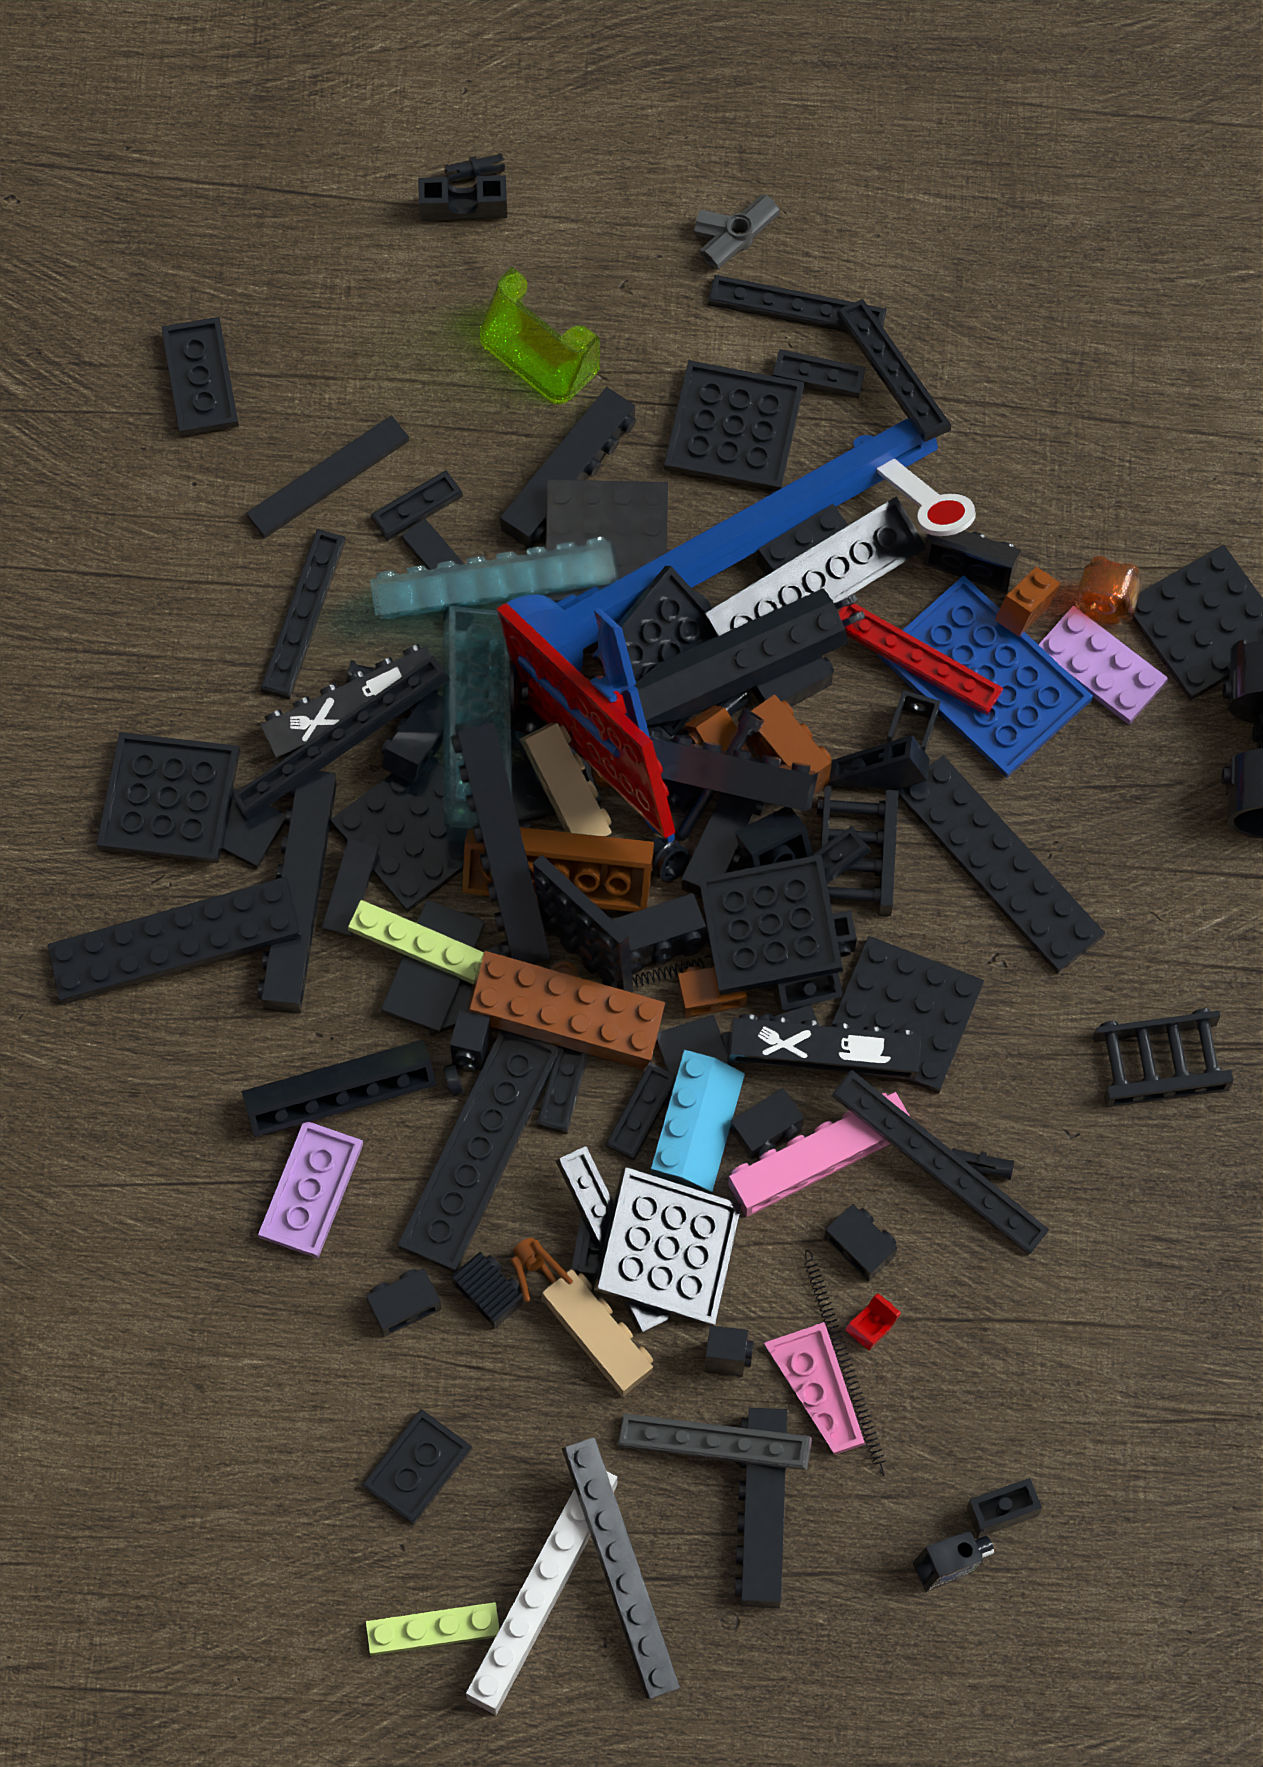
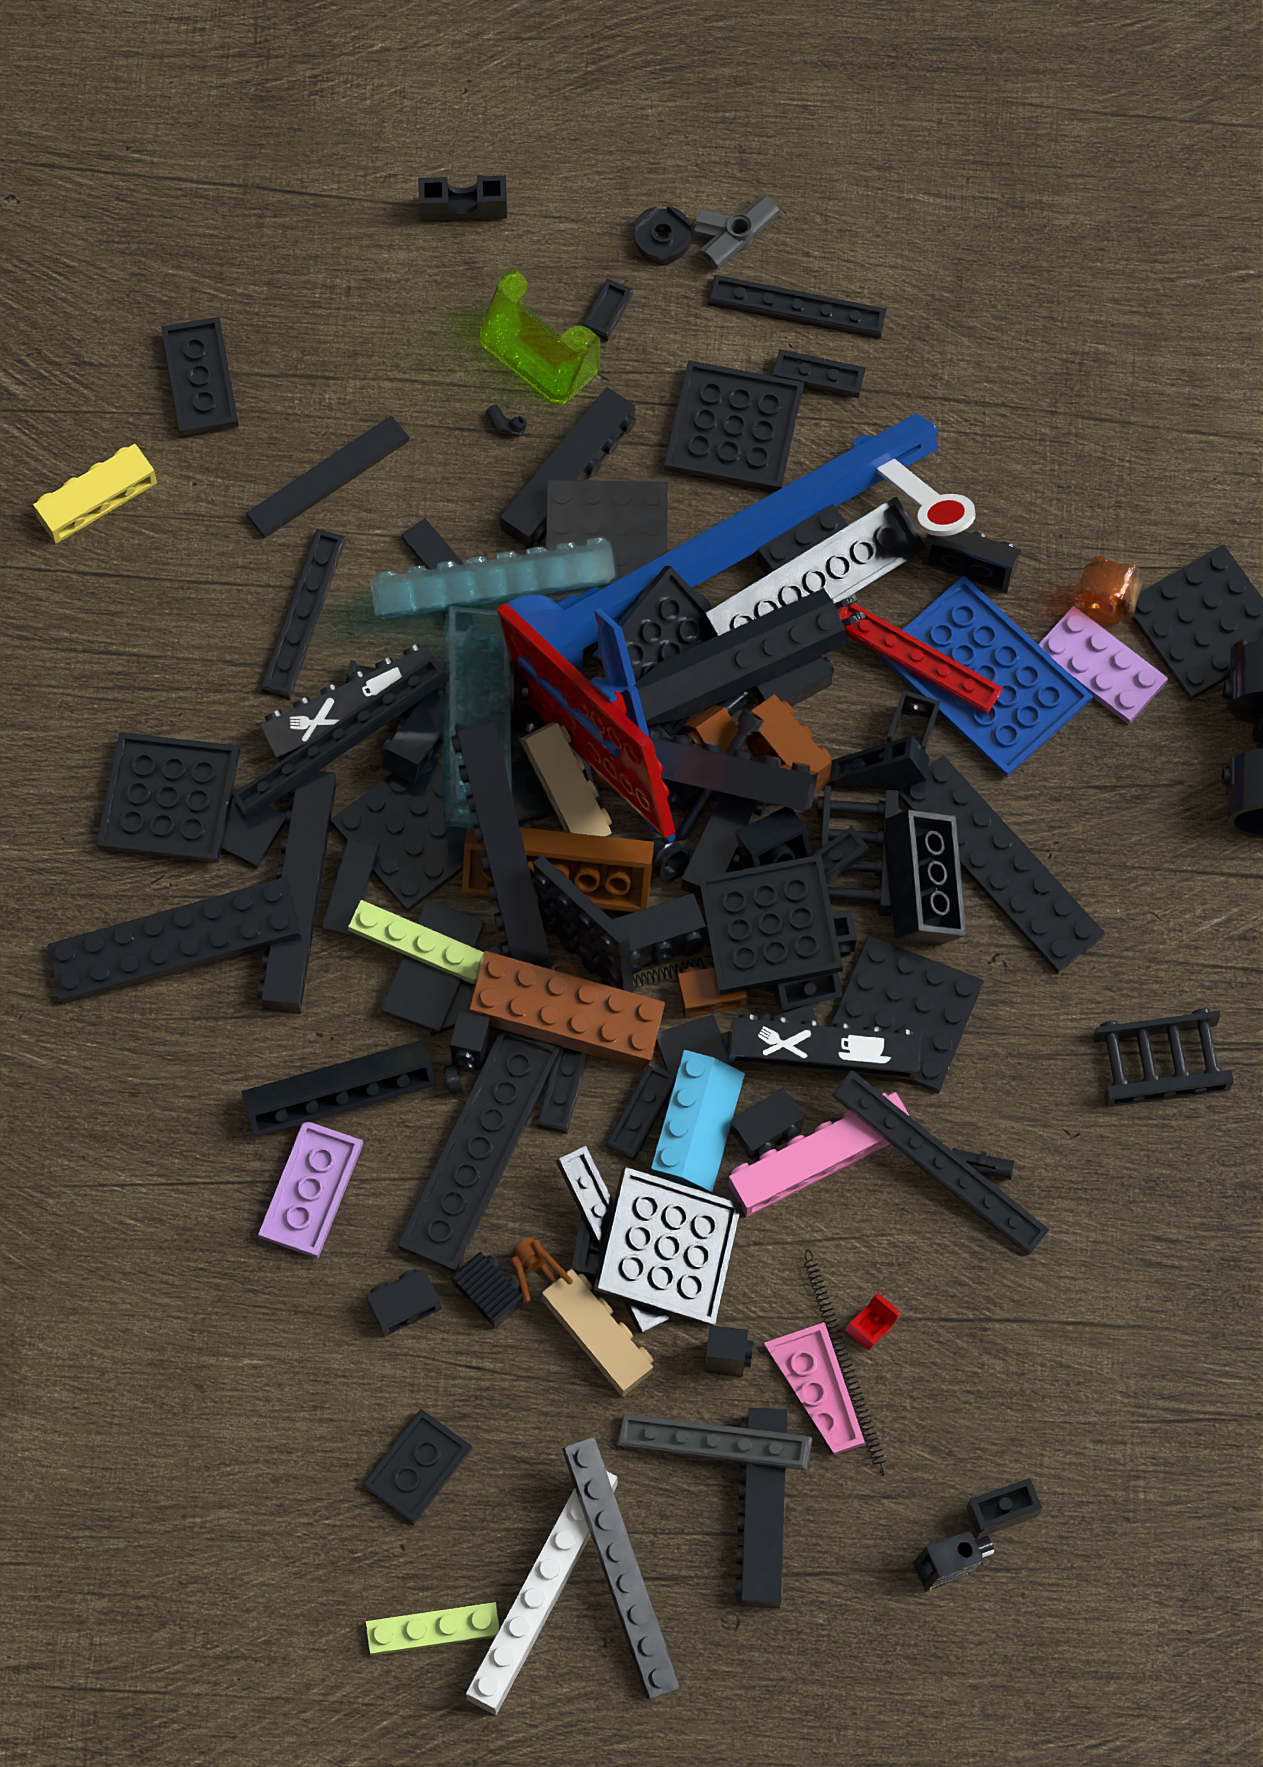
black tile [371,470,463,541] -> none
black pin [444,153,505,183] -> none
black brick [824,1204,897,1282] -> none
black tile [837,299,951,442] -> none
dark orange brick [995,566,1061,637] -> none
none -> light yellow brick [33,444,157,544]
none -> black arm [485,404,527,437]
none -> black tile [581,278,633,341]
none -> black plate [633,206,692,266]
none -> black brick [885,810,966,944]

